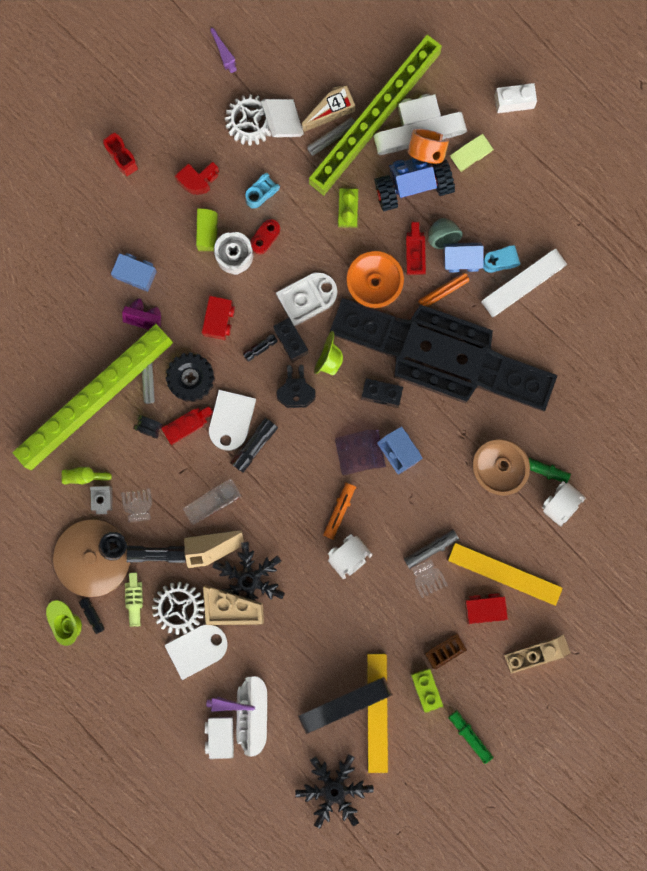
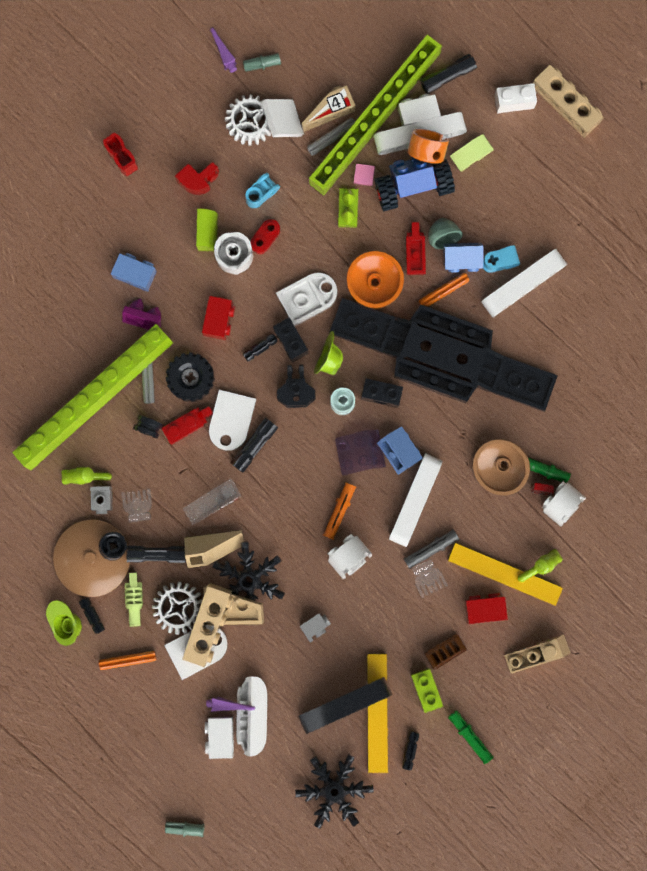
none -> orange axle [99,651,156,670]
none -> sand green axle [165,821,205,837]
none -> tan brick [182,583,234,667]
none -> sand green axle [243,53,281,72]
none -> light grey brick [300,613,331,643]
none -> light aqua wheel [330,387,355,415]
none -> bright pink tile [354,164,375,186]
none -> white beam [389,453,443,547]
none -> black axle [402,731,419,771]
none -> black axle [420,53,477,94]
none -> lime piece [518,549,563,582]
none -> red tile [531,483,554,496]
none -> tan brick [533,65,603,138]

